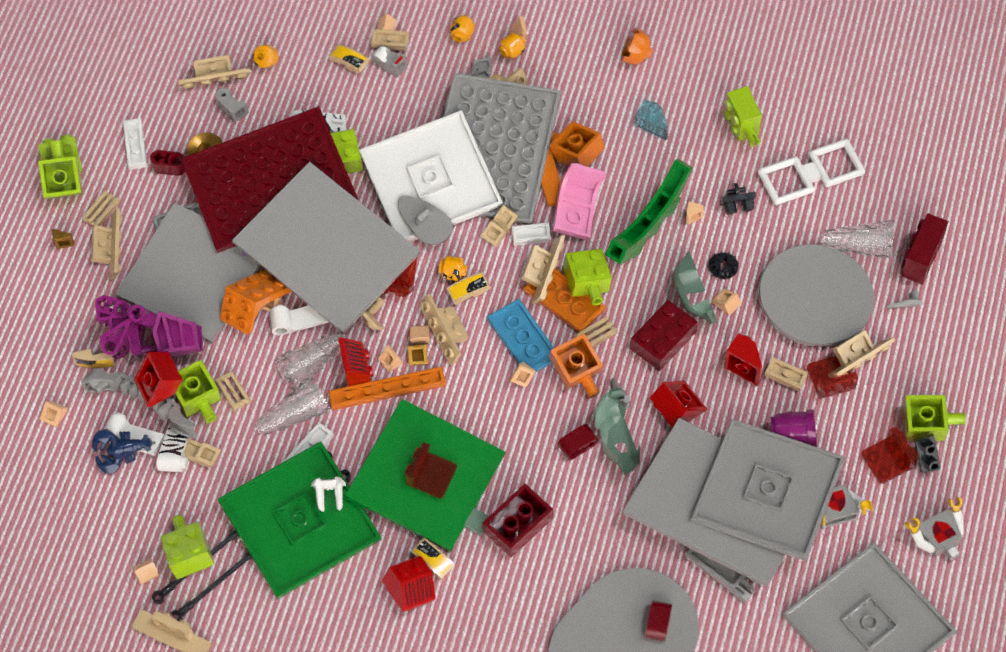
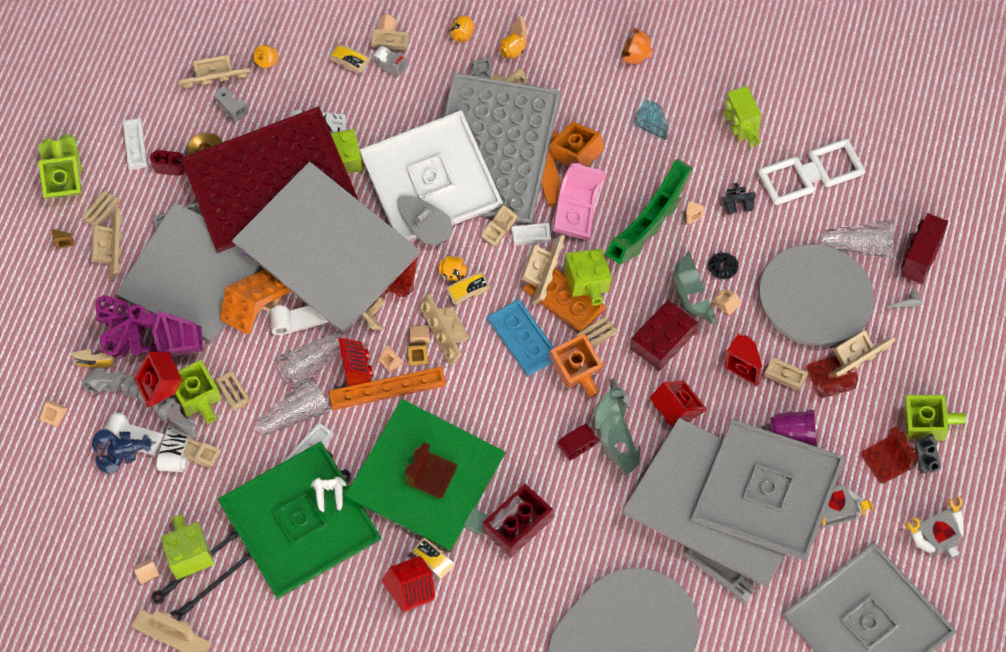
light nougat slope [510,362,536,387] -> none
dark red beam [645,600,672,641] -> none

